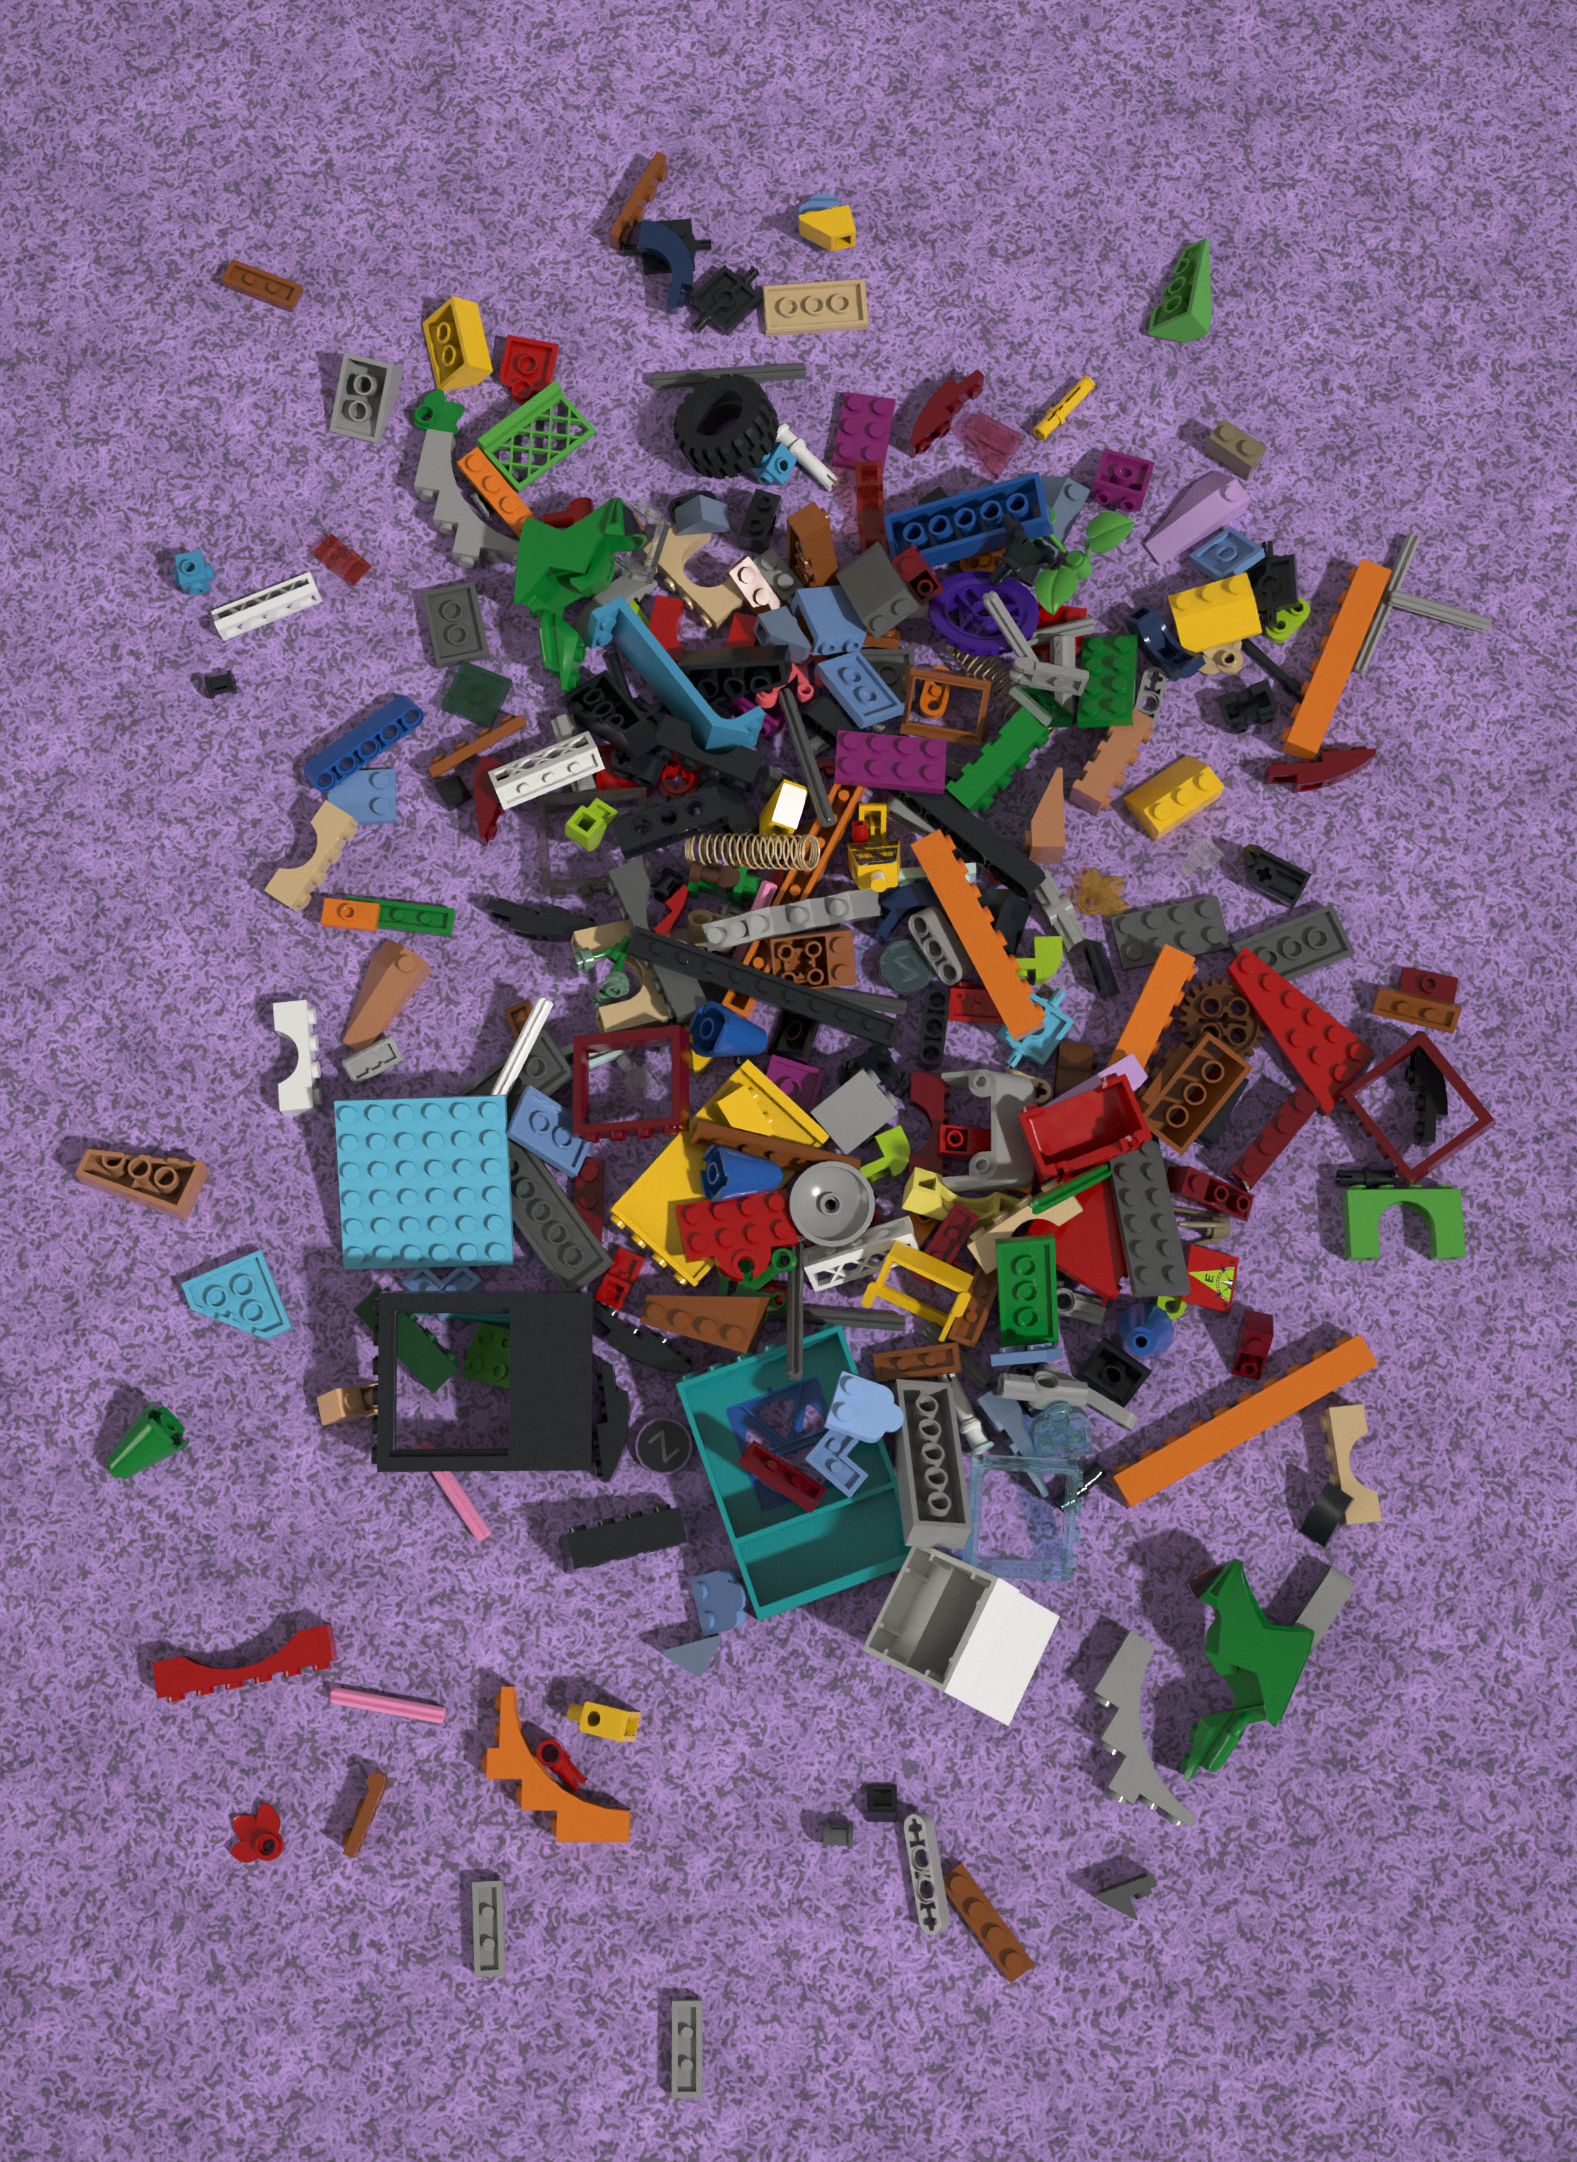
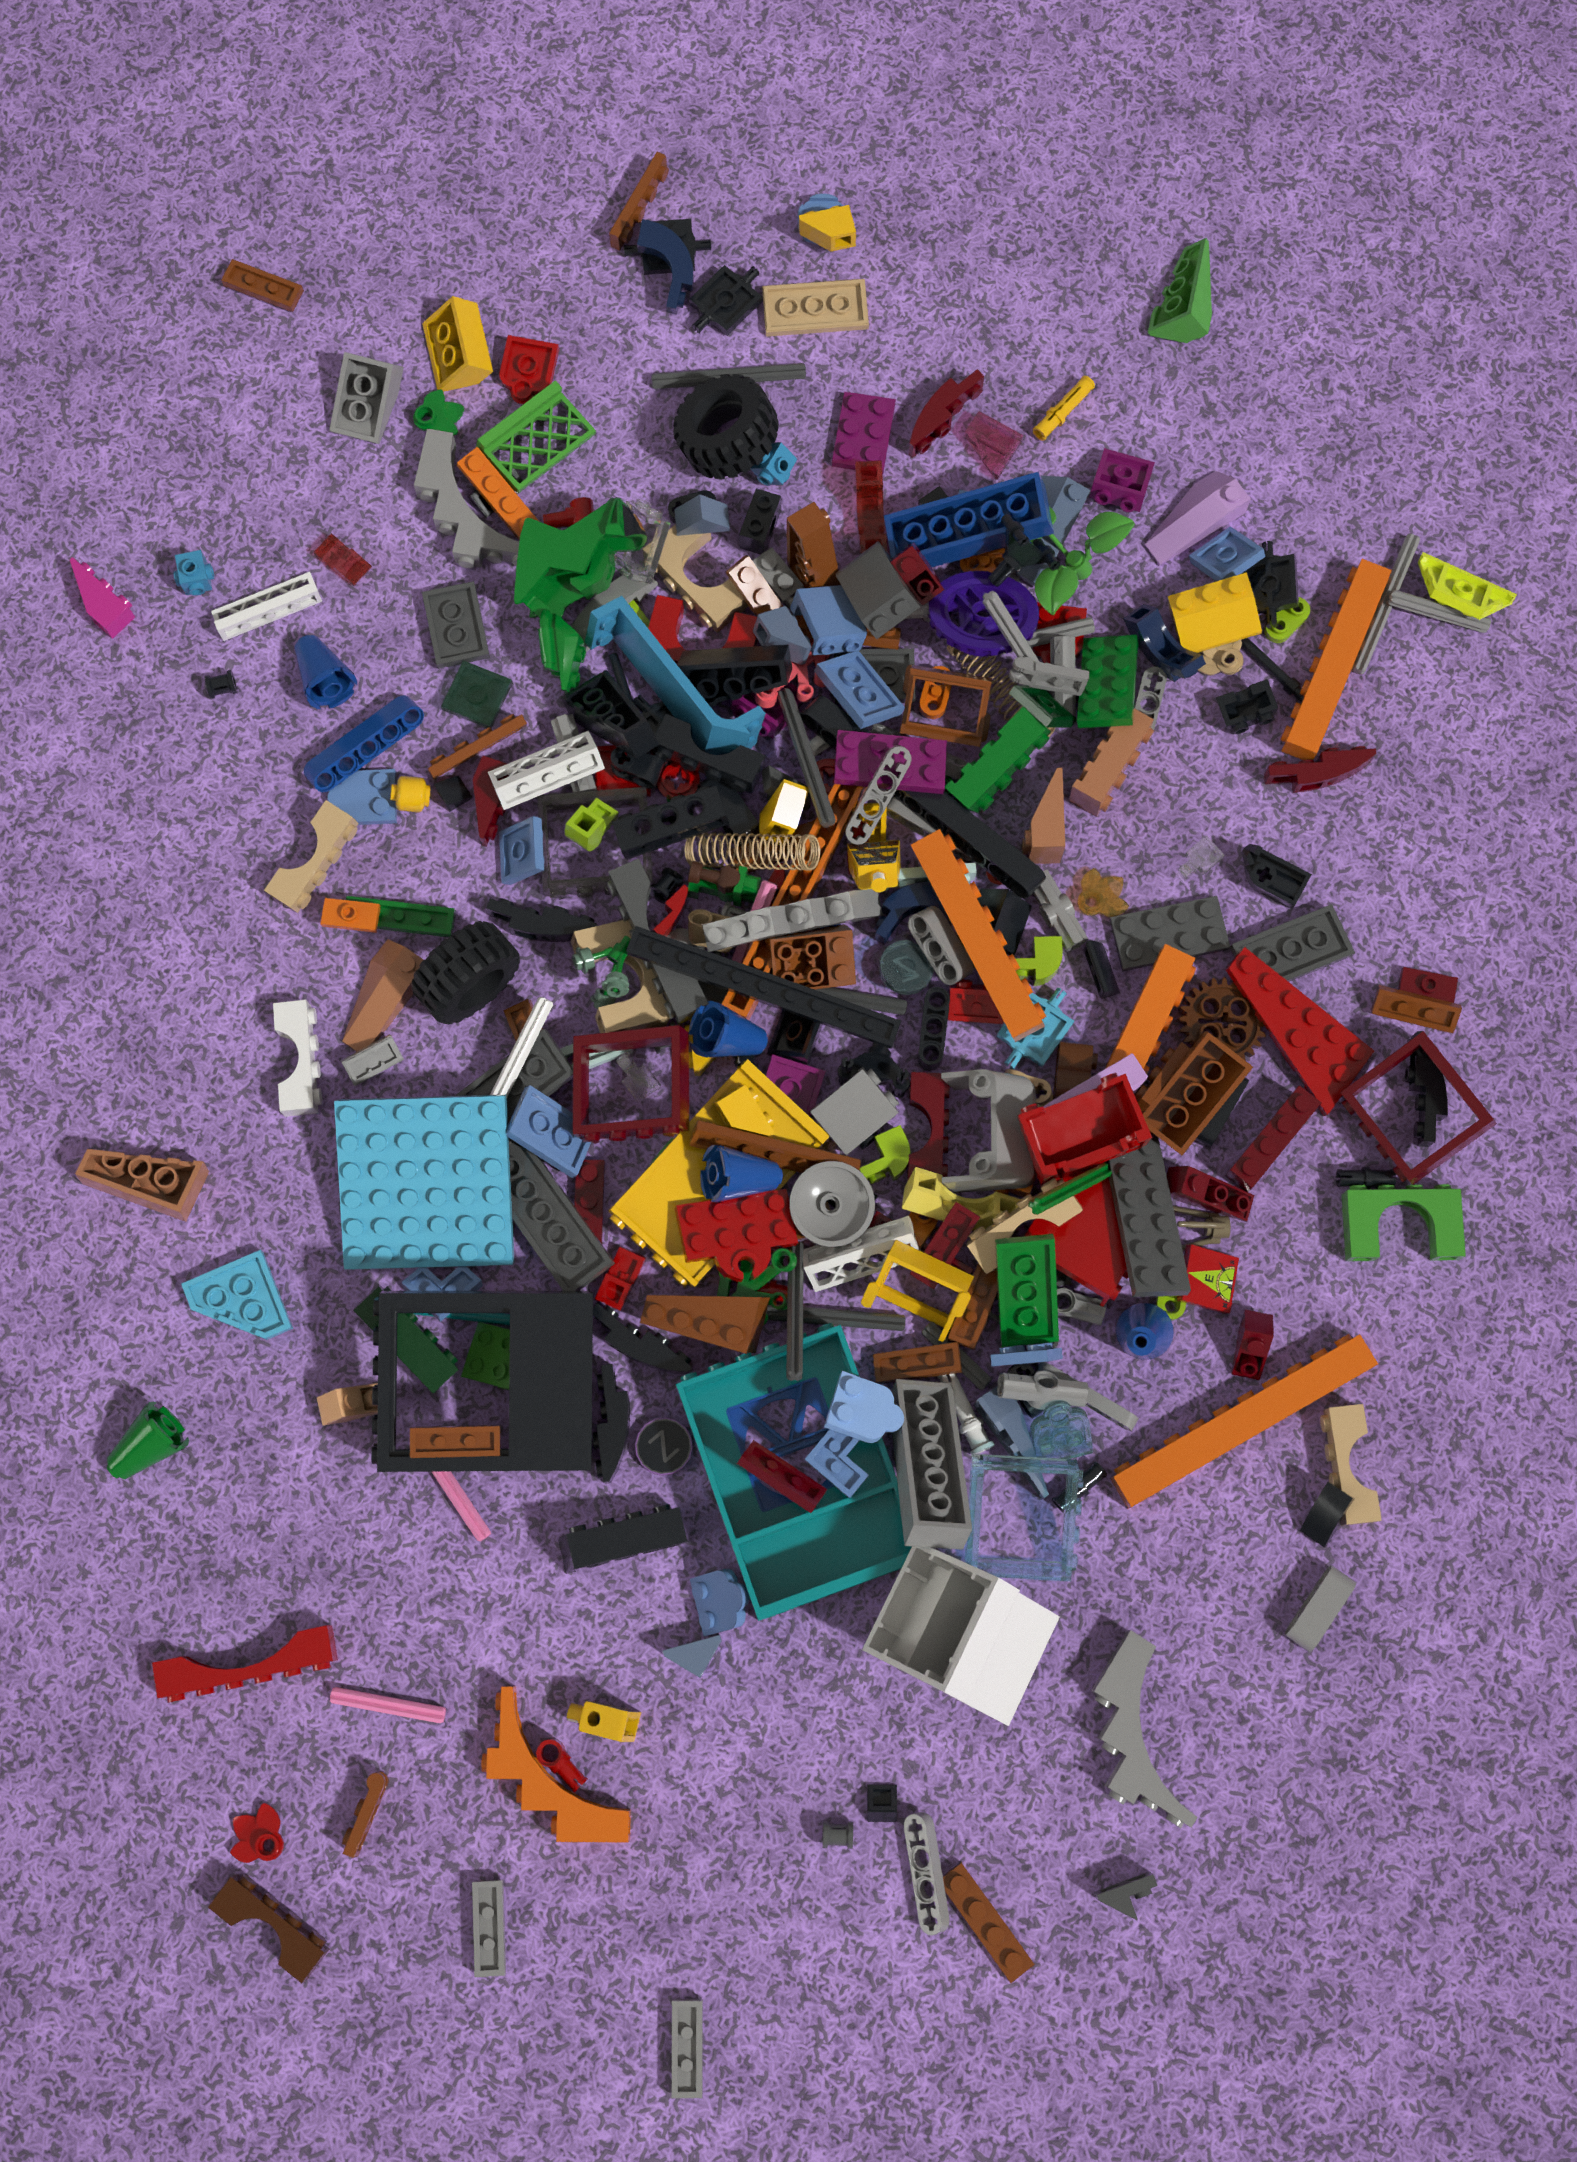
white pin [775,423,840,492] -> none
red slope [938,1124,991,1162] -> none
black slope [1075,1337,1152,1408] -> none
yellow slope [1122,755,1225,842] -> none
green piece [1180,1558,1315,1782] -> none
dark tan brick [1204,419,1267,481] -> none
none -> dark pink slope [70,557,135,639]
none -> reddish brown arch [208,1874,330,1984]
none -> blue cone [295,635,357,709]
none -> yellow head [390,776,430,813]
none -> dark orange plate [410,1425,500,1458]
none -> black tyre [411,921,520,1025]
none -> medium blue plate [499,816,544,885]
none -> light grey beam [845,745,911,845]
none -> neon yellow wing [1418,552,1517,620]

